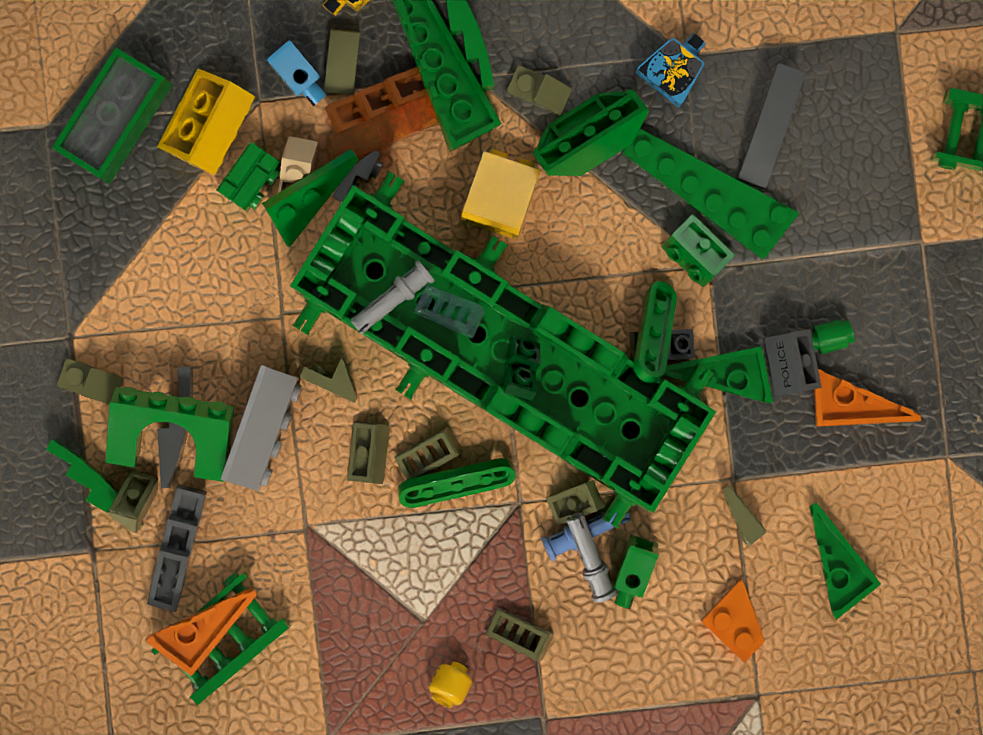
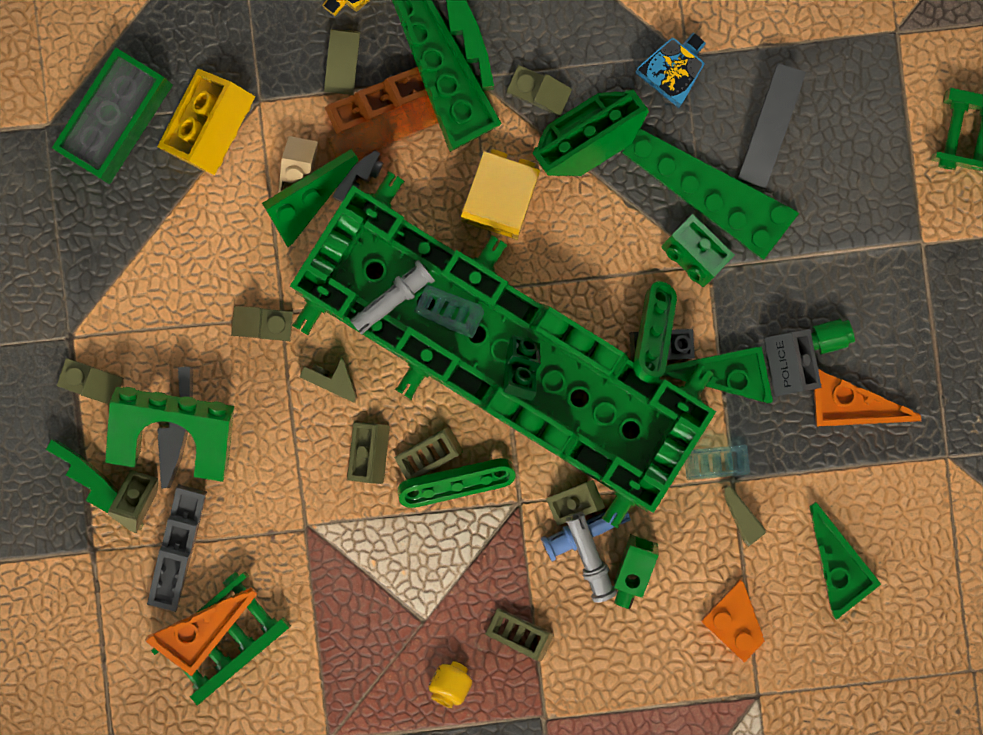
green brick [216,141,281,213] -> none
light grey slope [221,365,302,491] -> none
dark azure torso [265,40,326,106] -> none
none -> olive slope [231,306,294,342]
none -> clear light blue slope [685,445,750,480]

